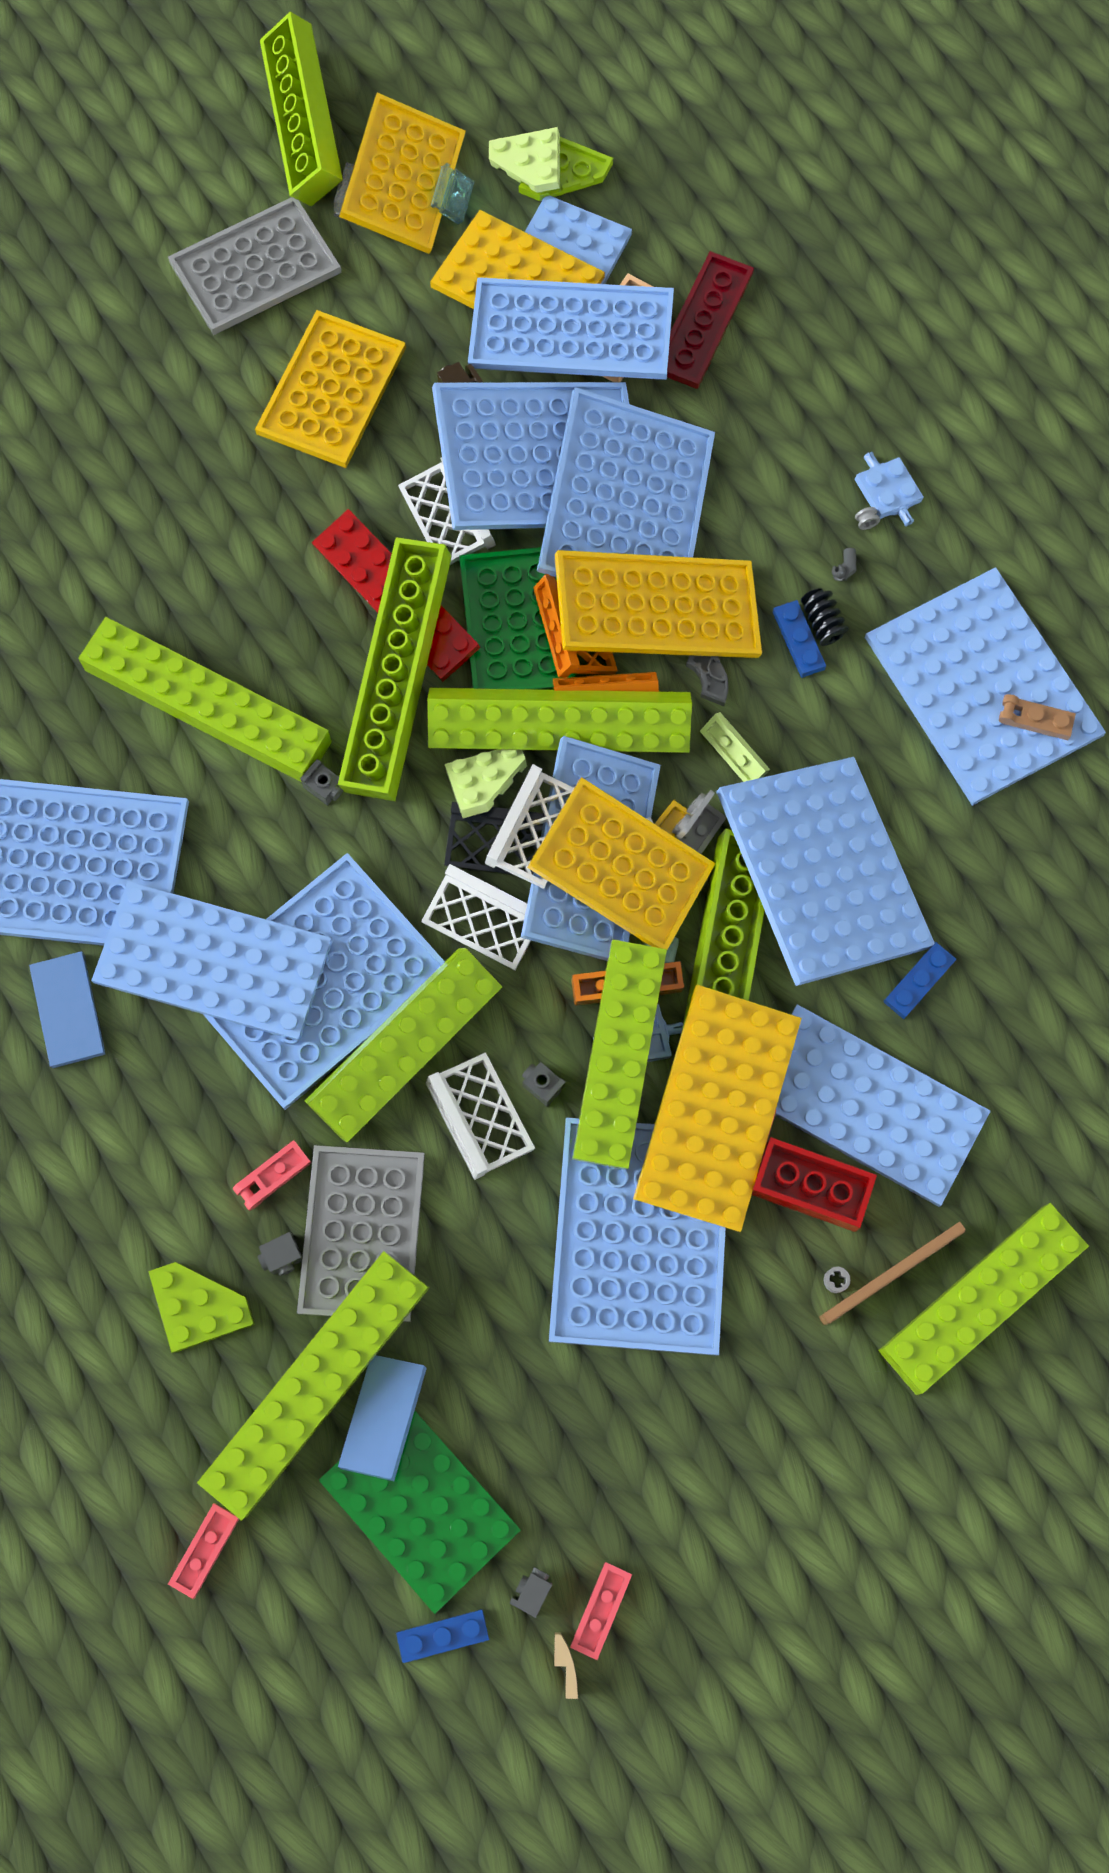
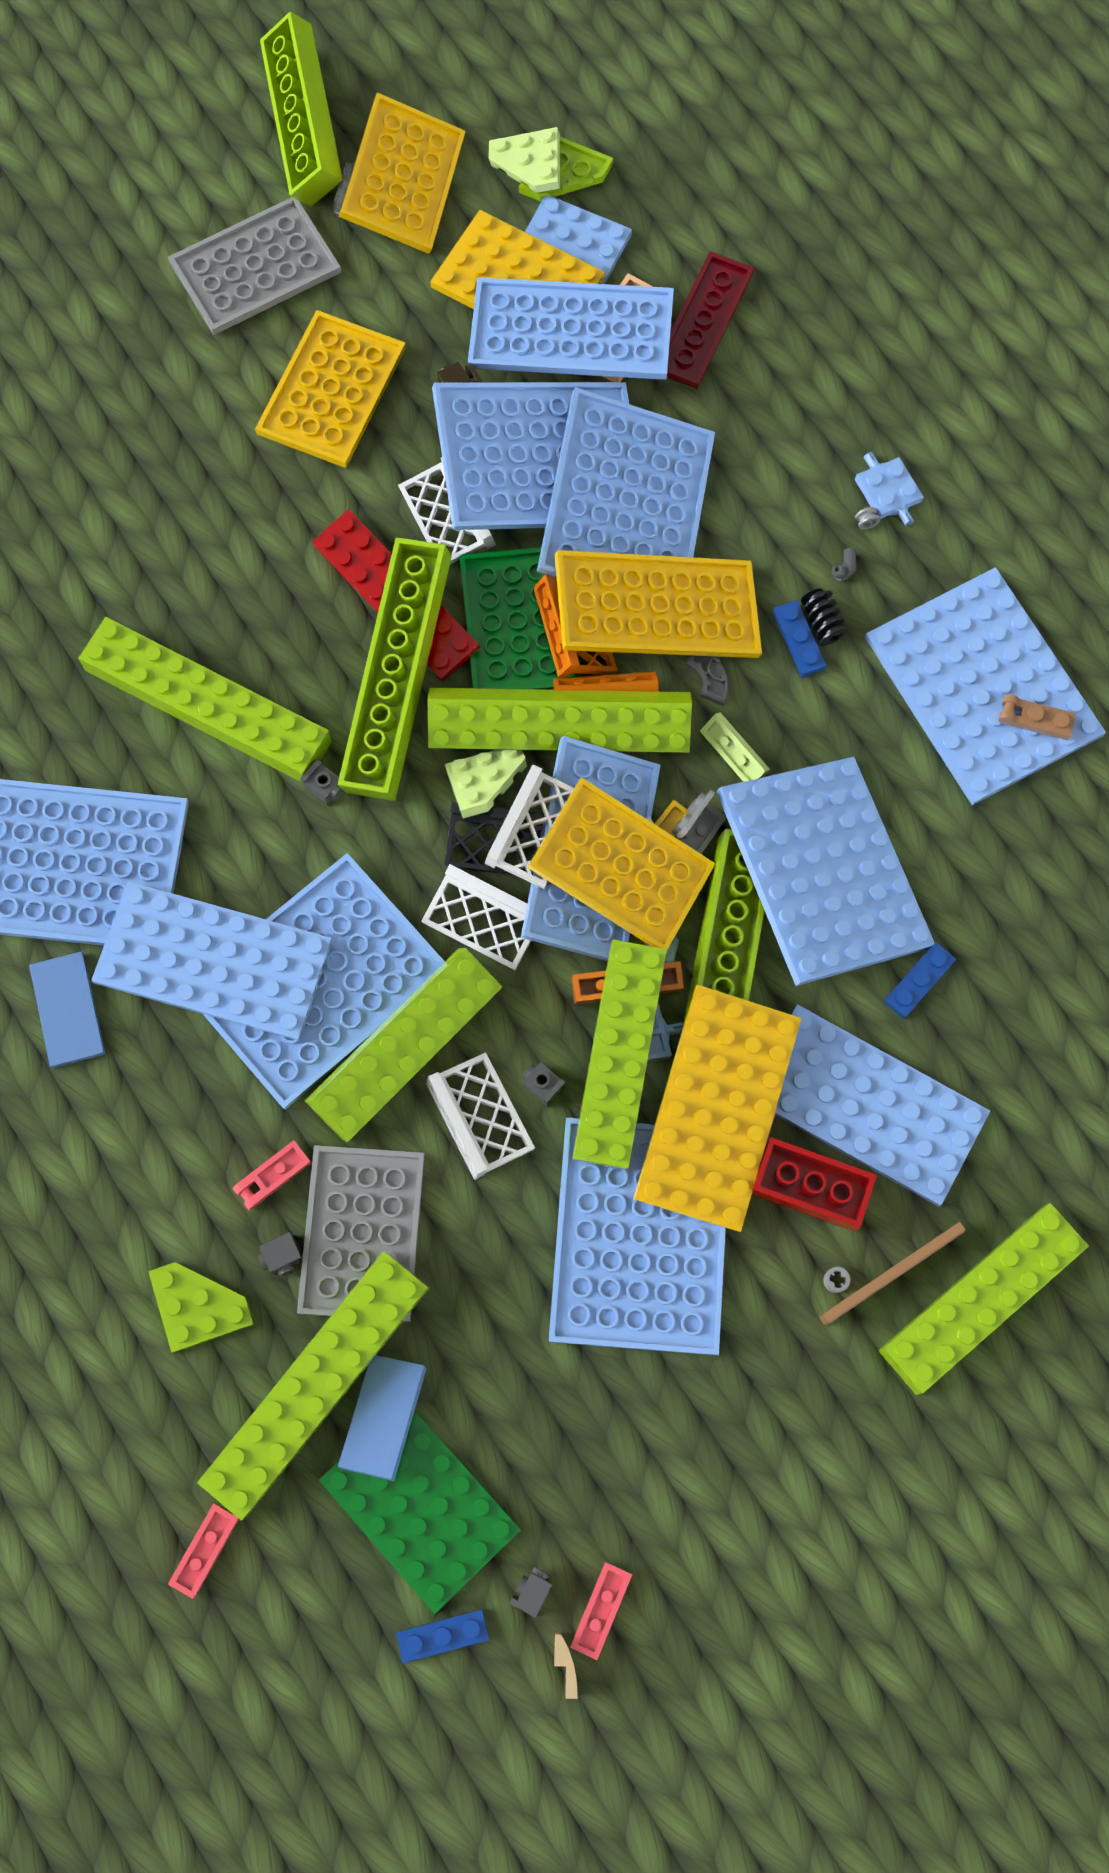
clear light blue plate [431,163,475,225] -> none

